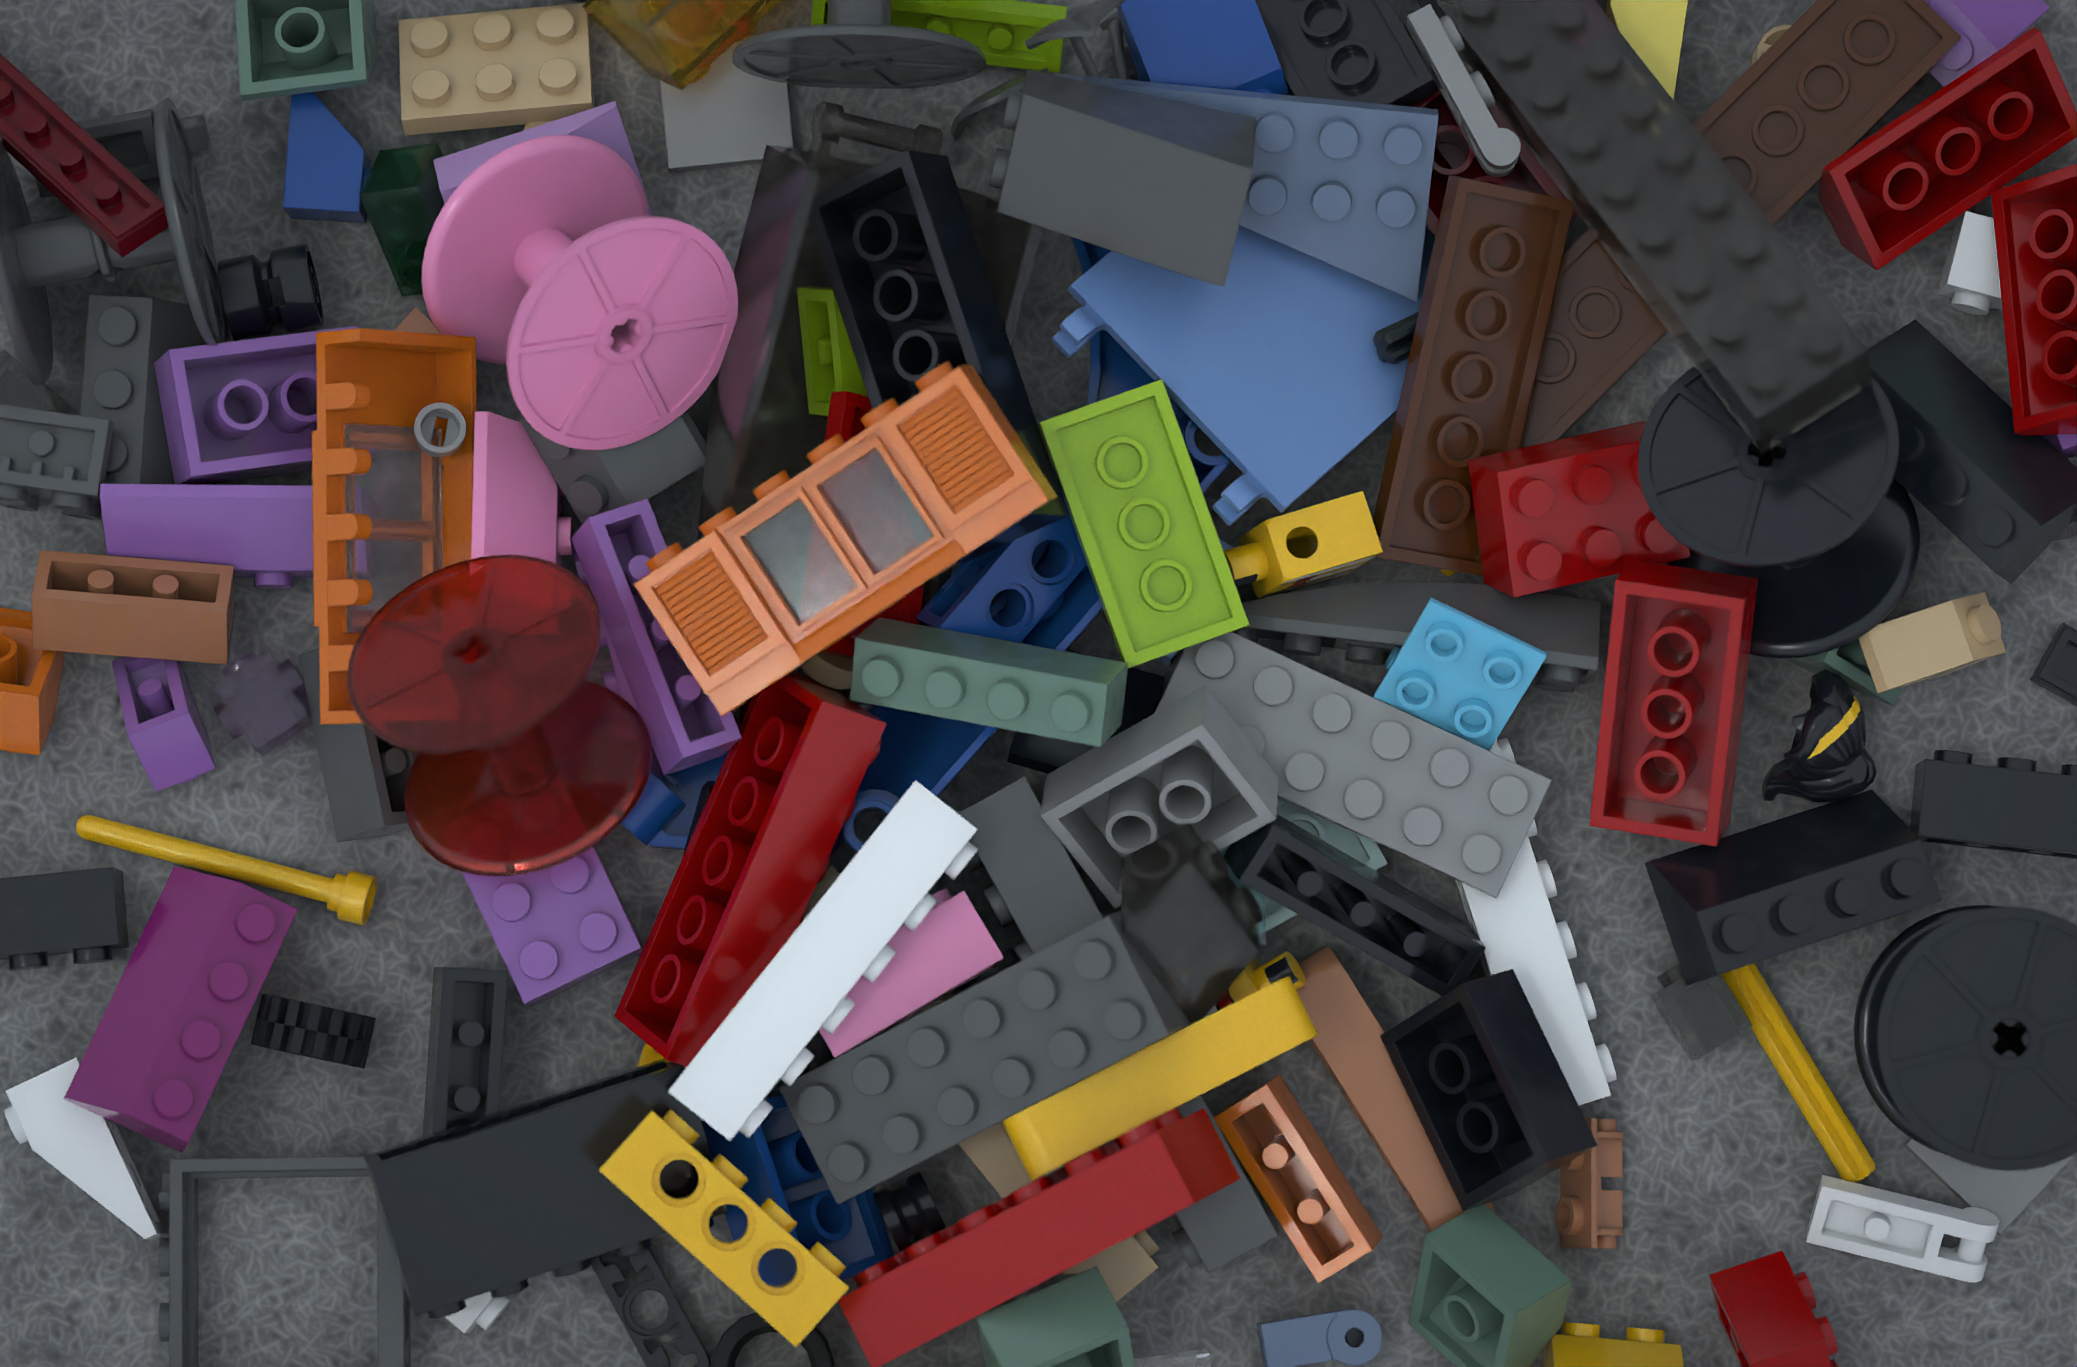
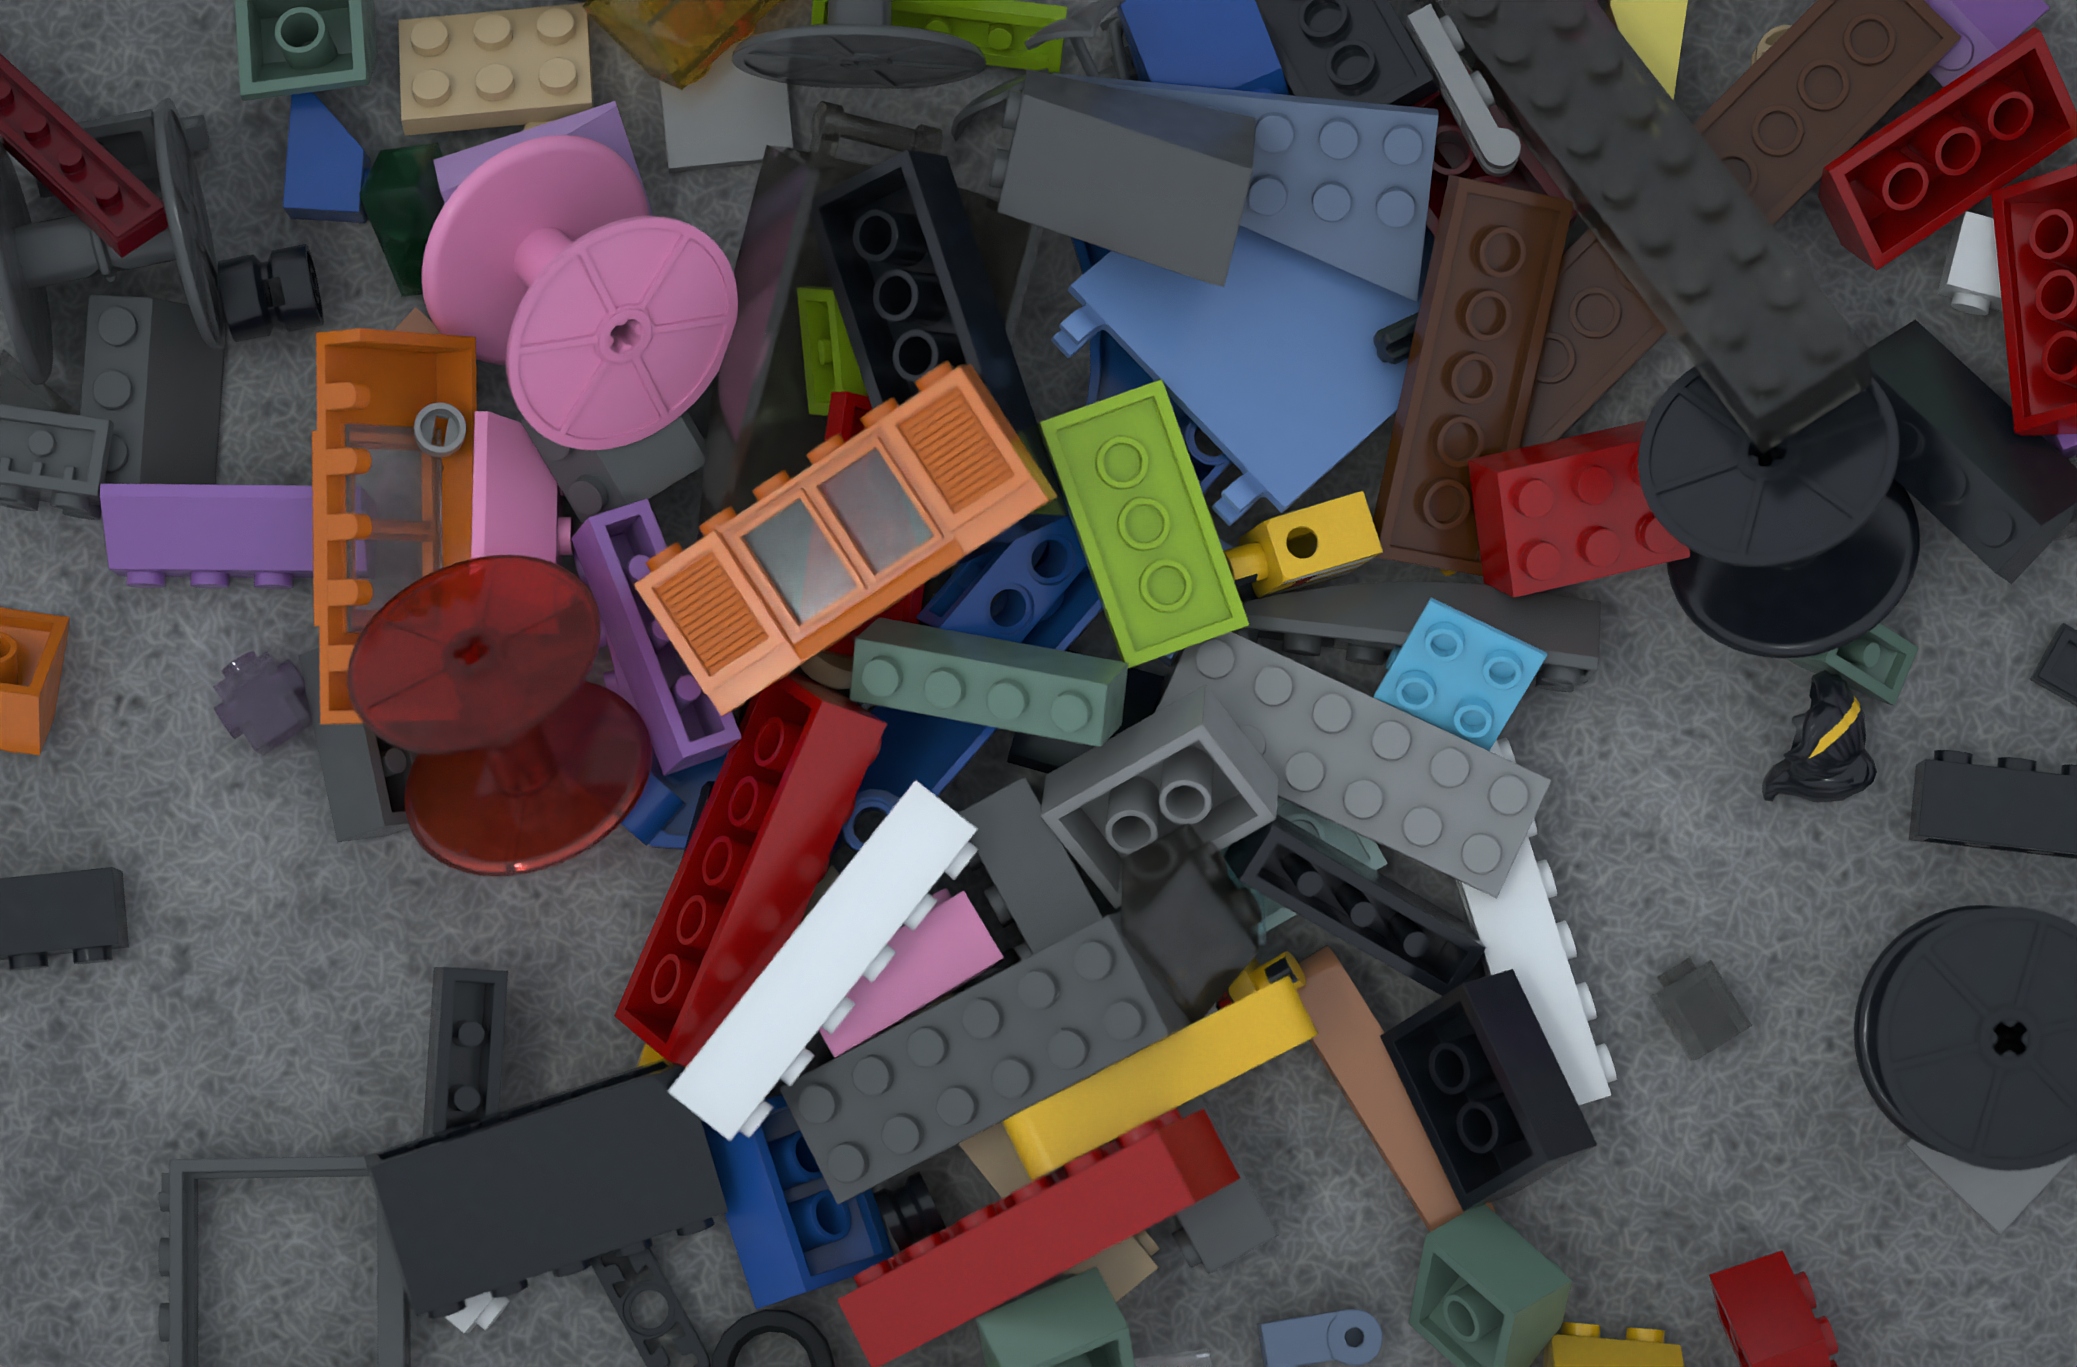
white slope [4,1057,166,1239] -> none
nougat brick [31,550,235,665] -> none
magenta slope [64,866,298,1153] -> none
yellow piece [76,815,378,926] -> none
medium lavender slope [112,656,216,792] -> none
medium lavender brick [154,326,379,485] -> none
black tyre [251,994,376,1069] -> none
medium lavender brick [442,773,644,1007] -> none
yellow brick [599,1109,849,1347] -> none
orange brick [1214,1074,1383,1283] -> none
nougat hinge [1555,1118,1623,1249] -> none
red brick [1589,560,1758,847] -> none
black slope [1645,789,1942,986] -> none
yellow axle [1719,963,1876,1183] -> none
white plate [1806,1175,2000,1282] -> none
tan slope [1858,592,2006,693] -> none

